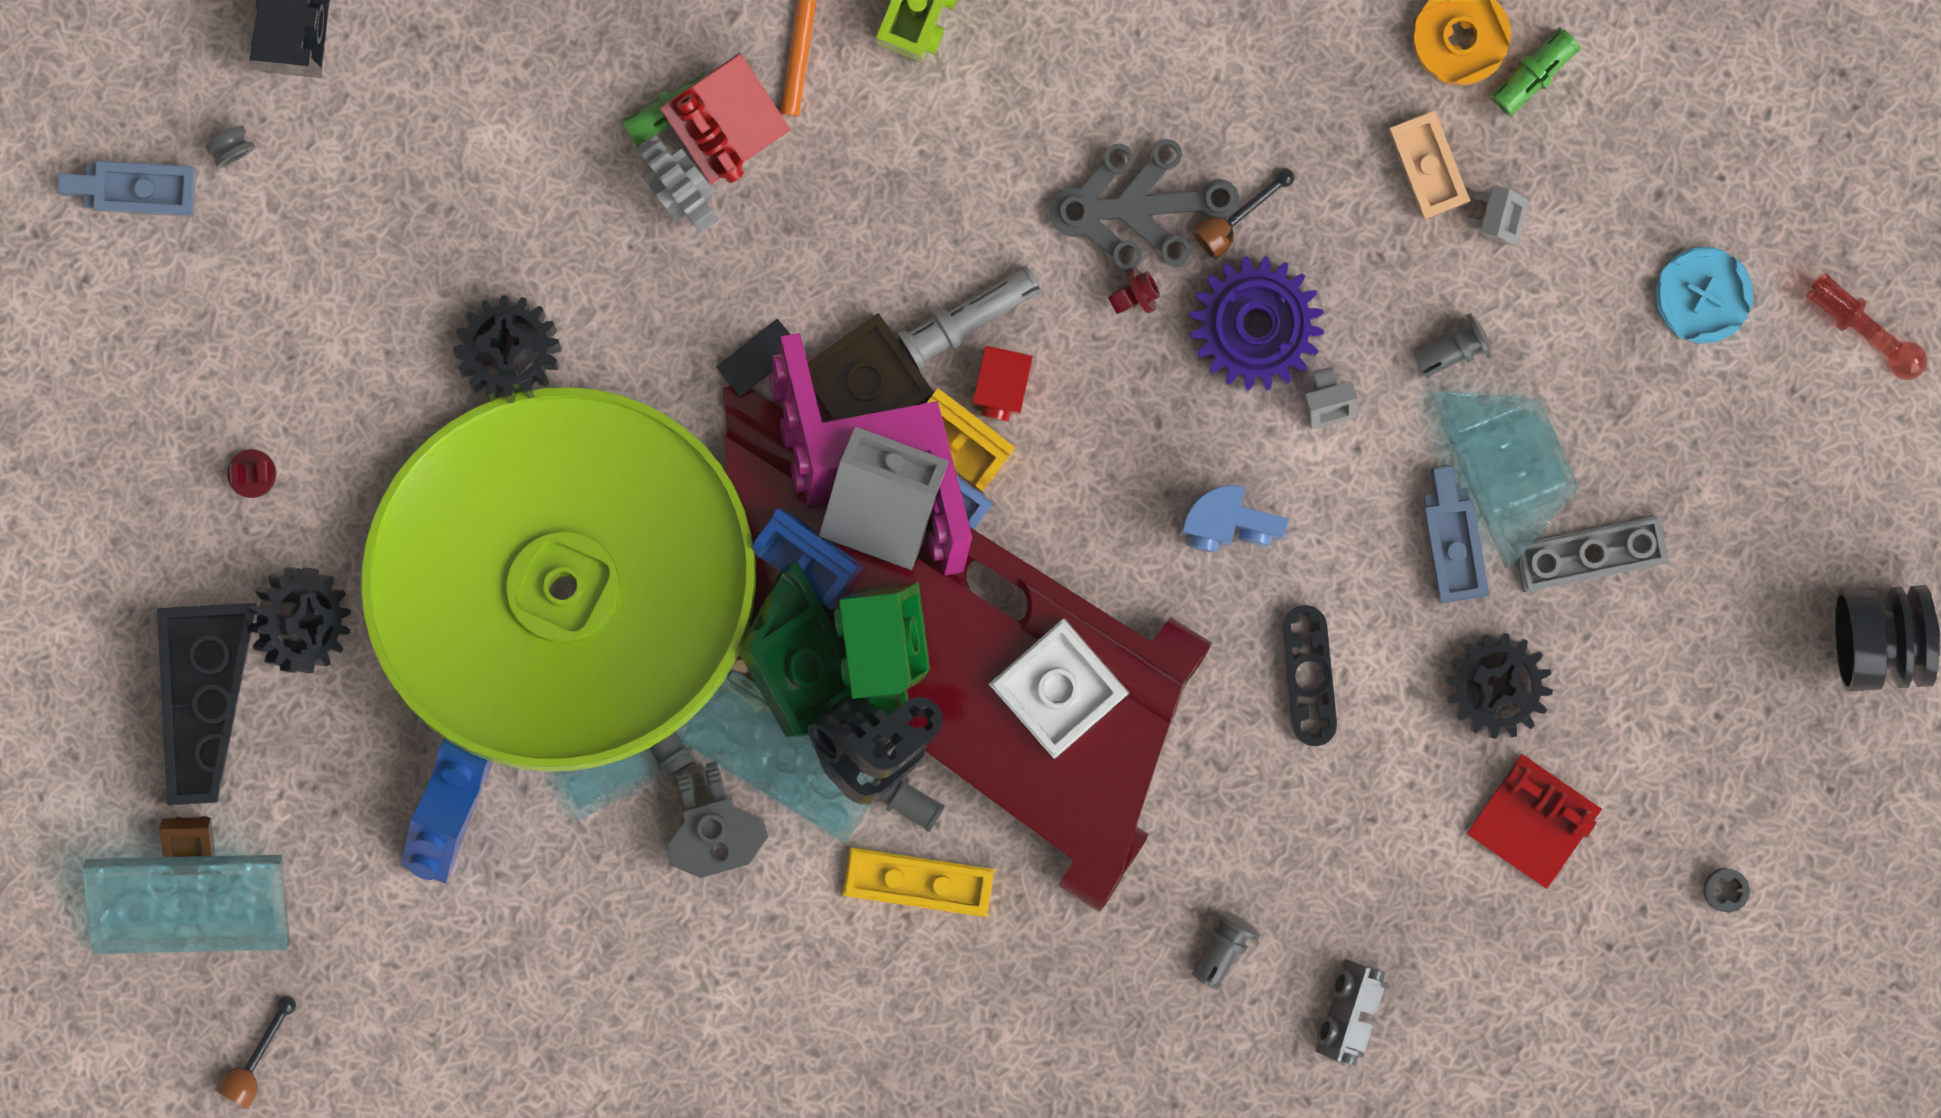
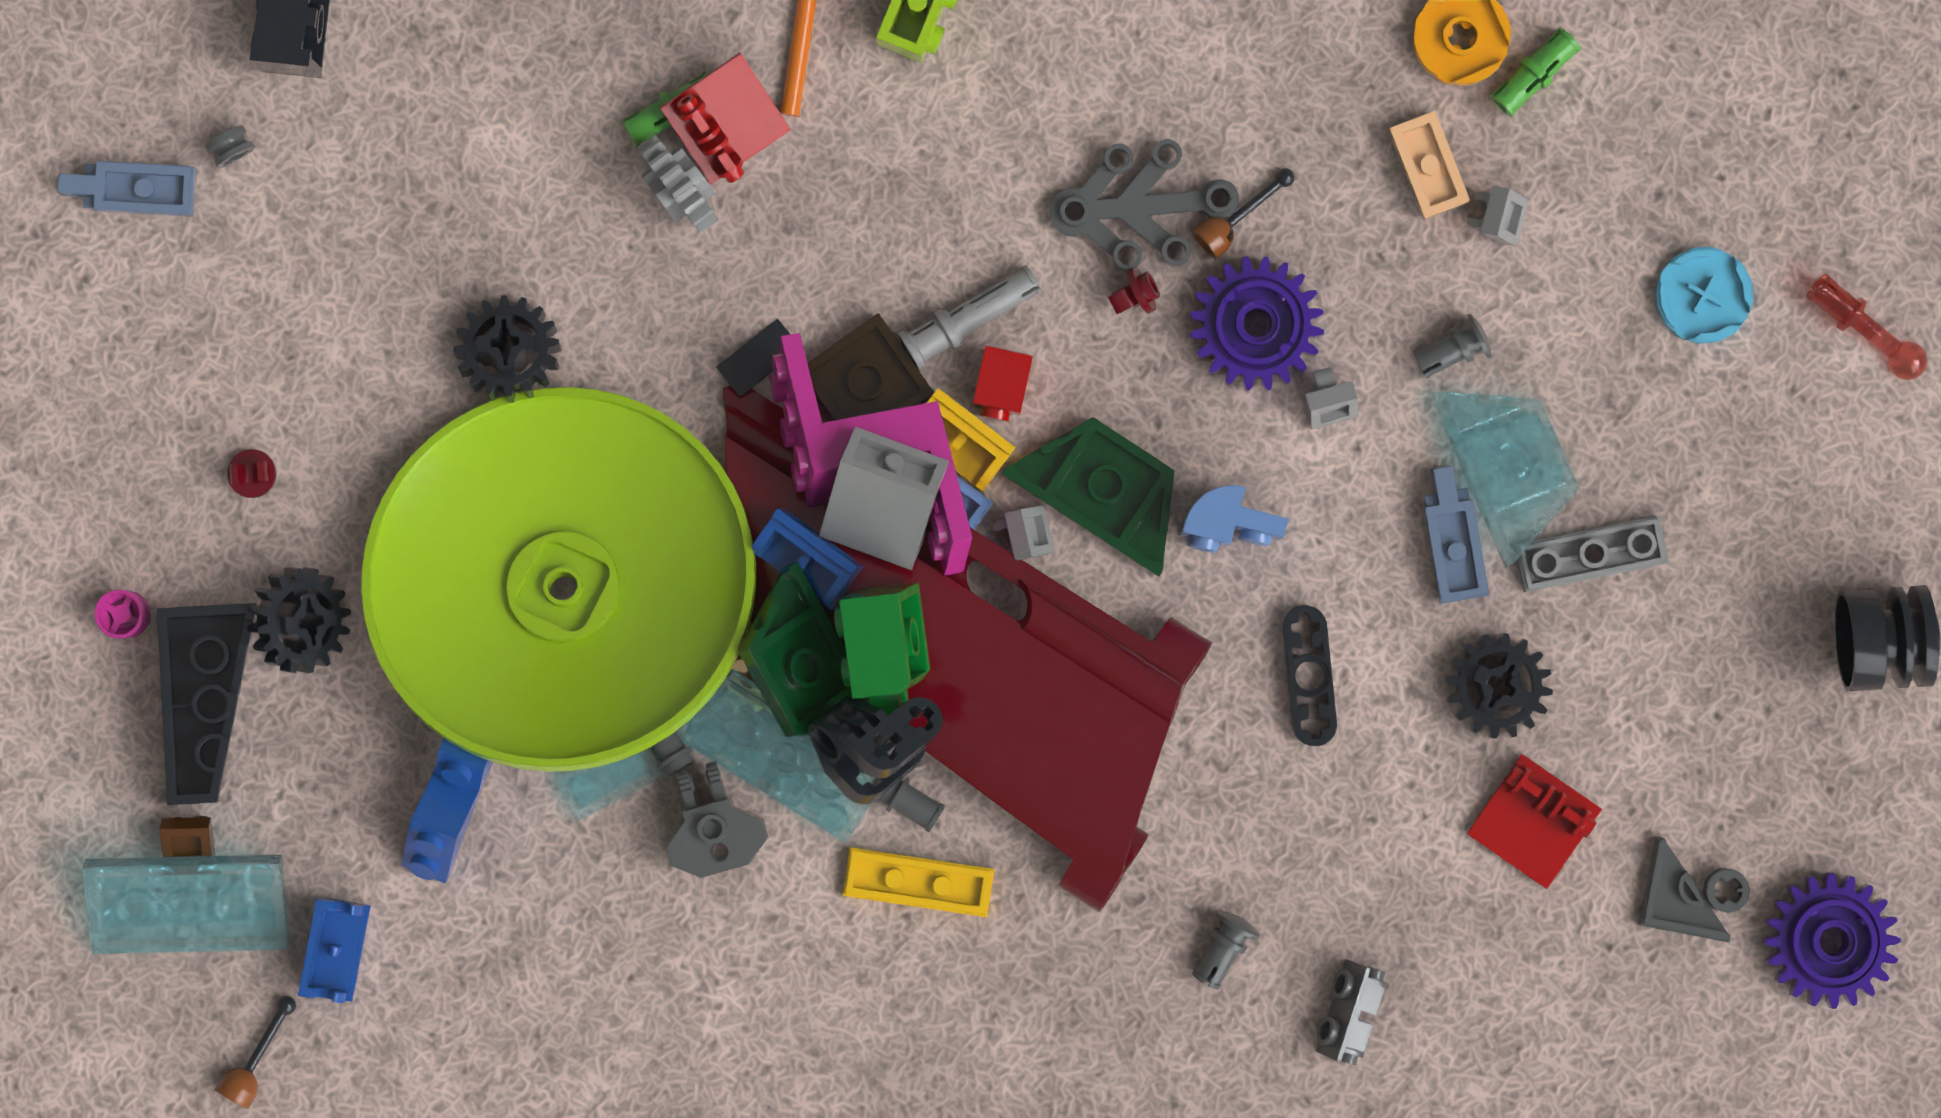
white tile [989,619,1129,759] -> none
none -> dark pink wheel [94,589,151,639]
none -> blue hinge [298,897,371,1003]
none -> light grey tile [993,505,1055,560]
none -> dark green wing [1002,417,1175,577]
none -> dark grey tile [1639,836,1731,943]
none -> dark purple gear [1762,872,1901,1009]

